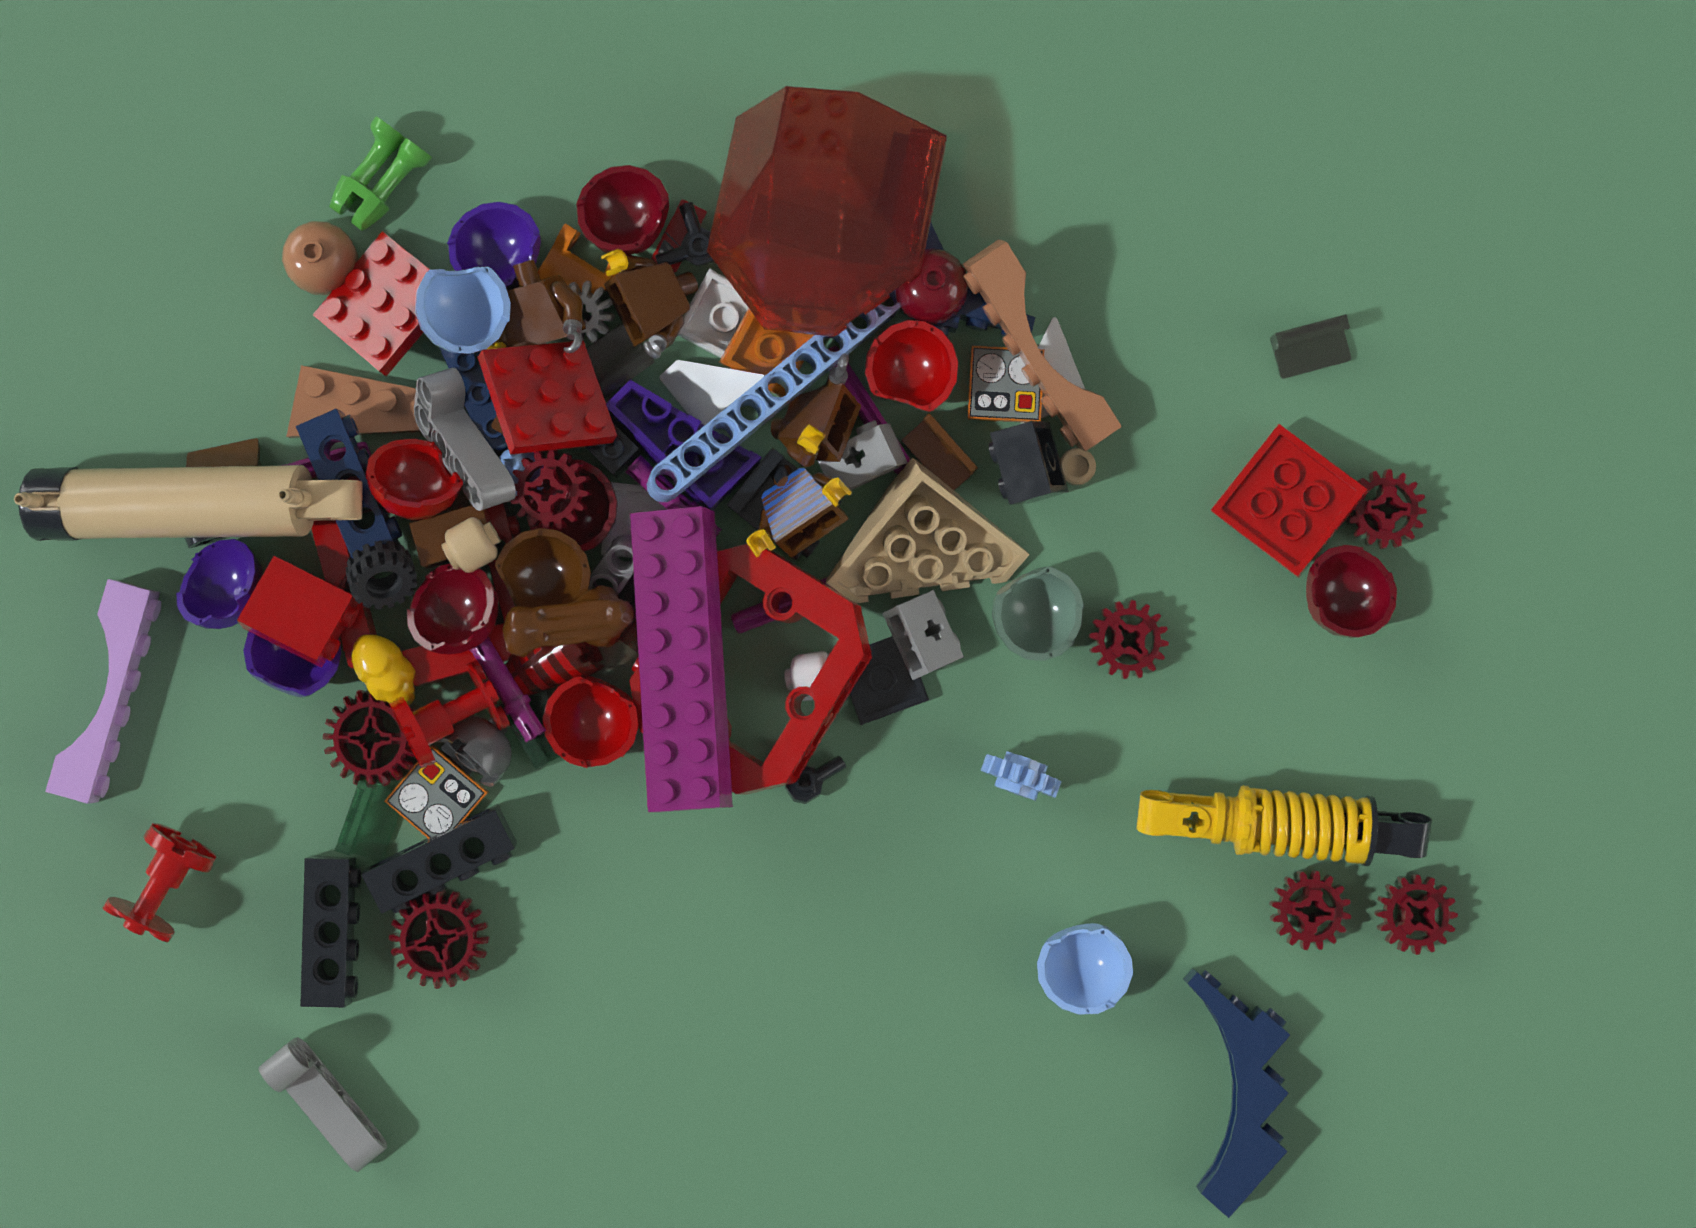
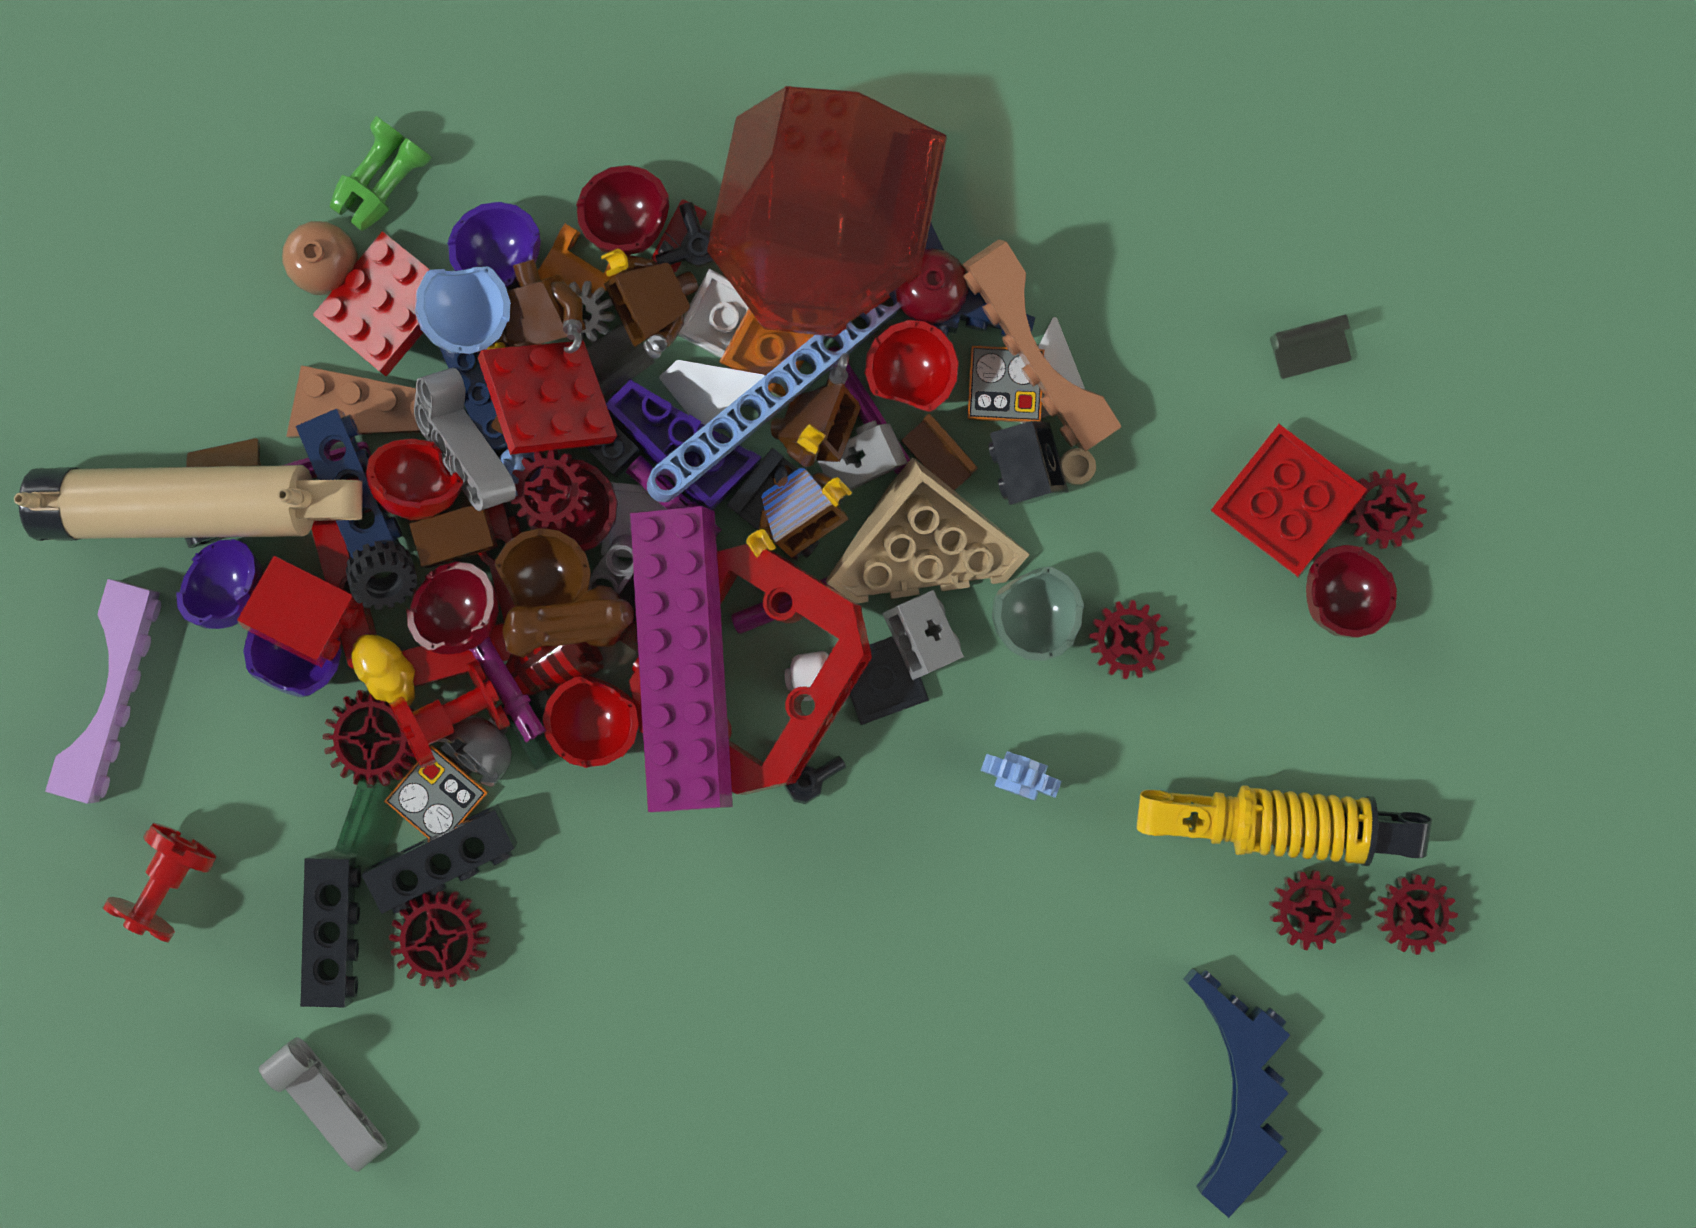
tan head [441,517,501,573] -> none
light blue cylinder [1037,923,1133,1015] -> none

